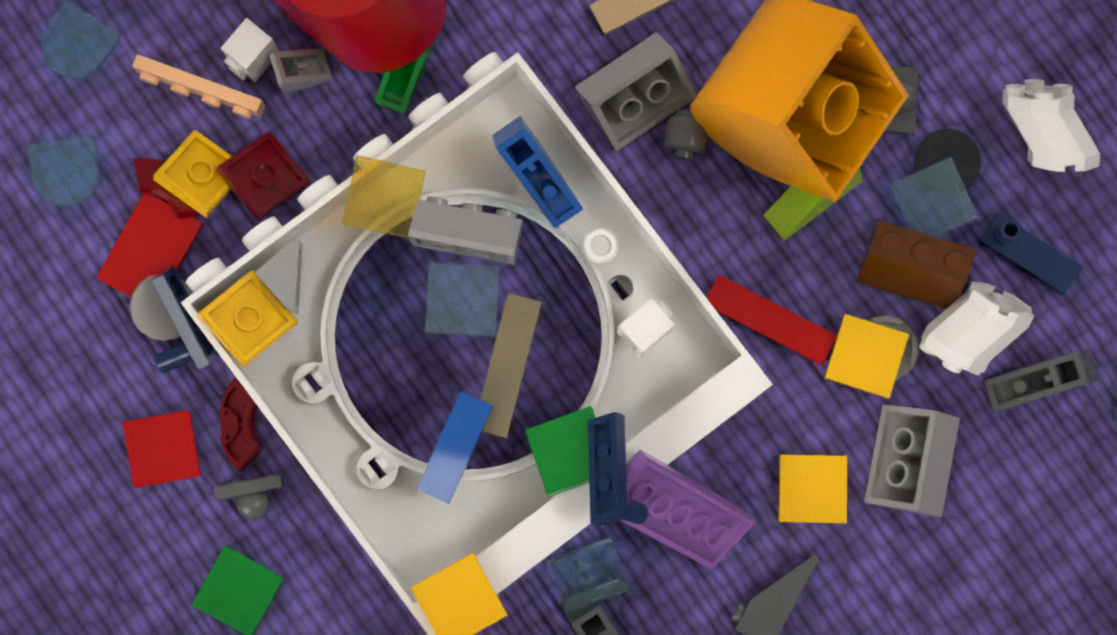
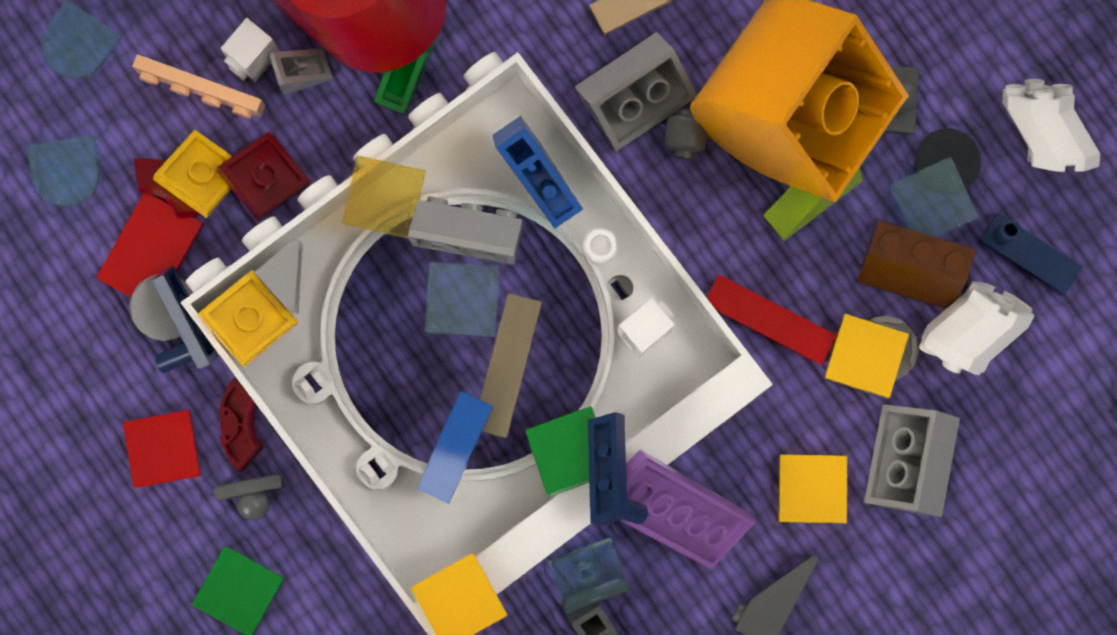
dark grey slope [984,348,1099,412] -> none

